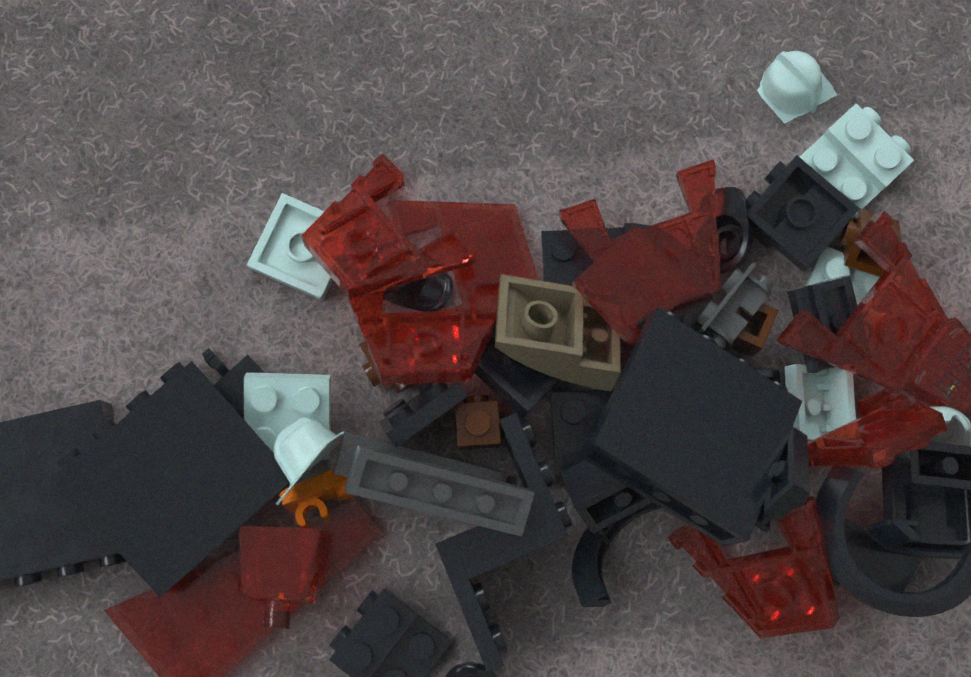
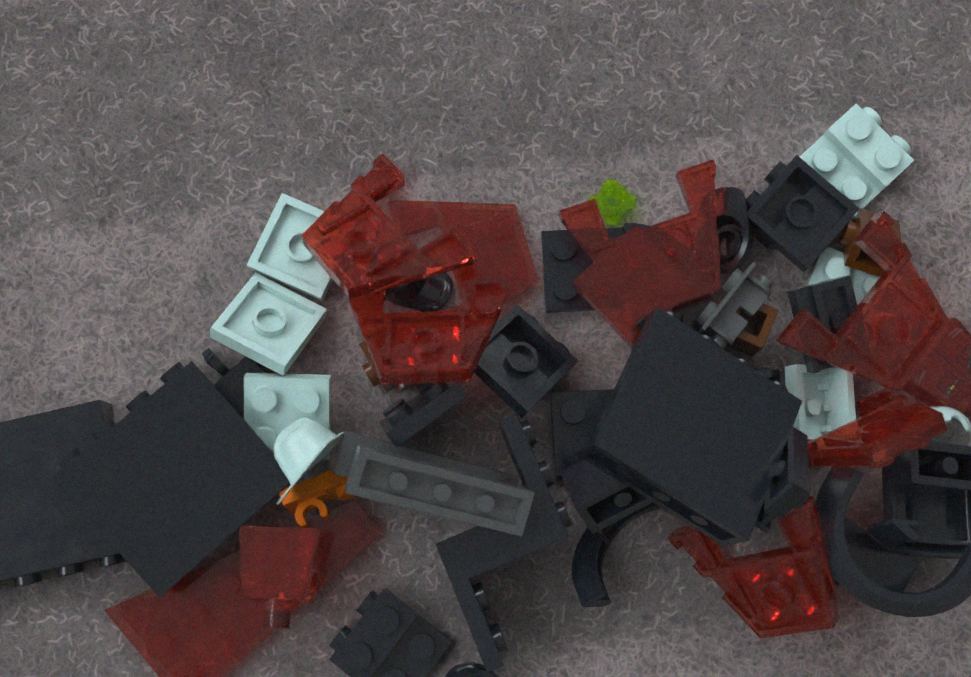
reddish brown brick [455,394,501,450] -> none
dark tan slope [495,274,621,391] -> none
light aqua piece [757,51,837,124] -> none
none -> light aqua plate [210,272,327,376]
none -> clear neon green plate [588,179,636,226]

